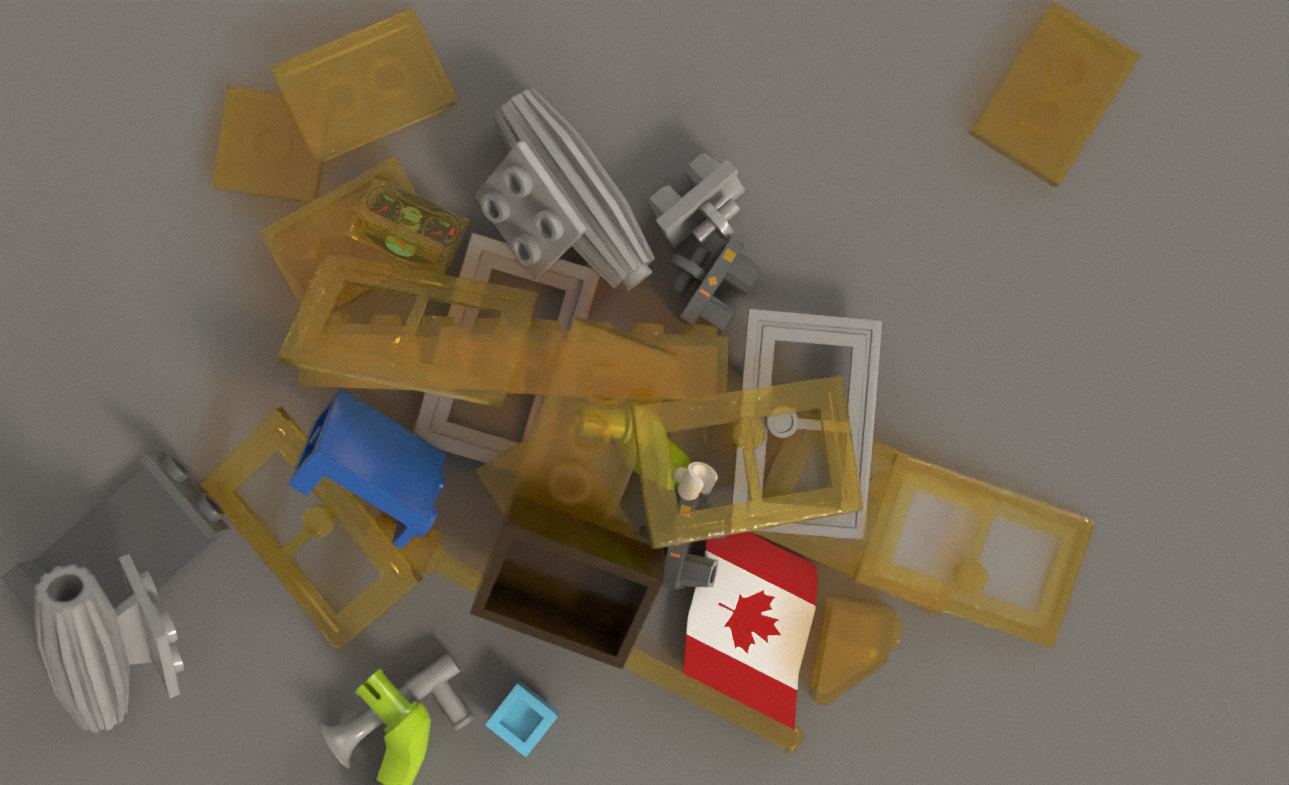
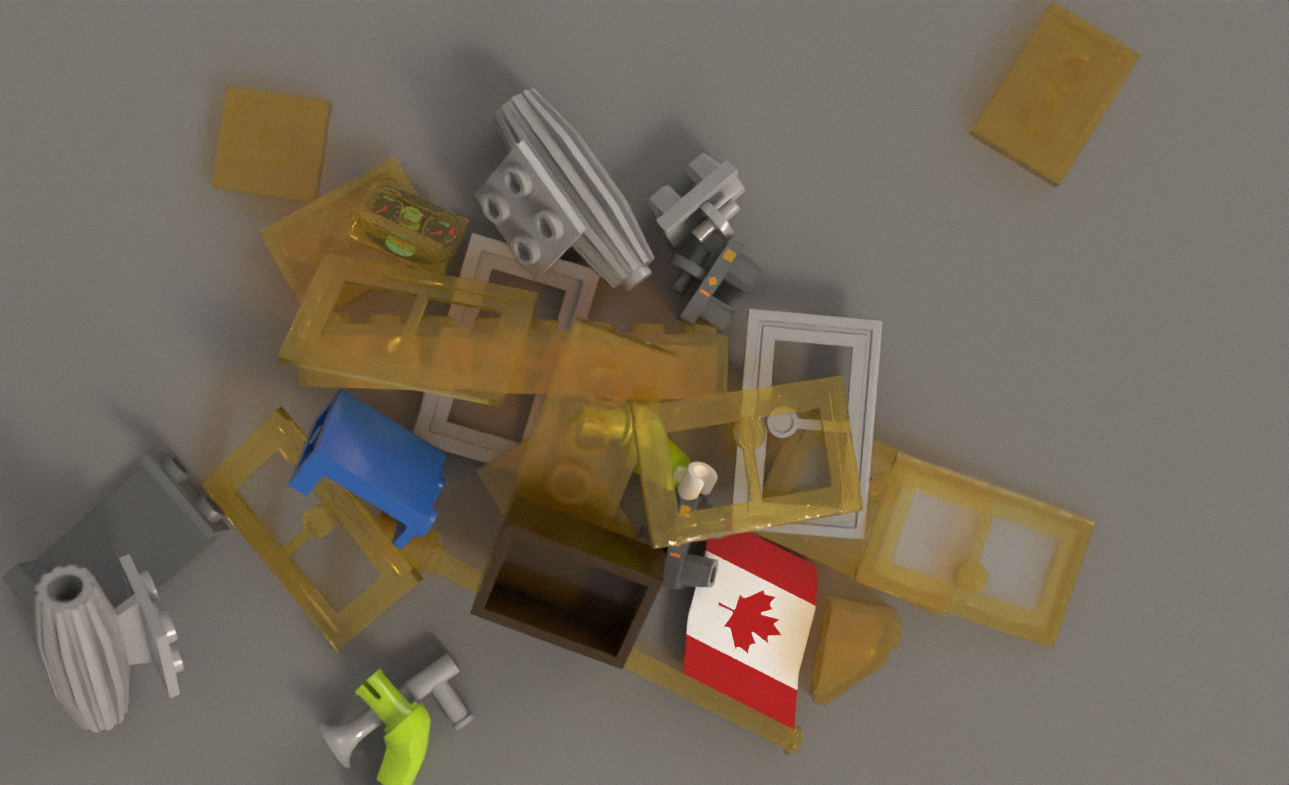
clear yellow tile [270,8,458,165] -> none
medium azure plate [485,680,560,757] -> none

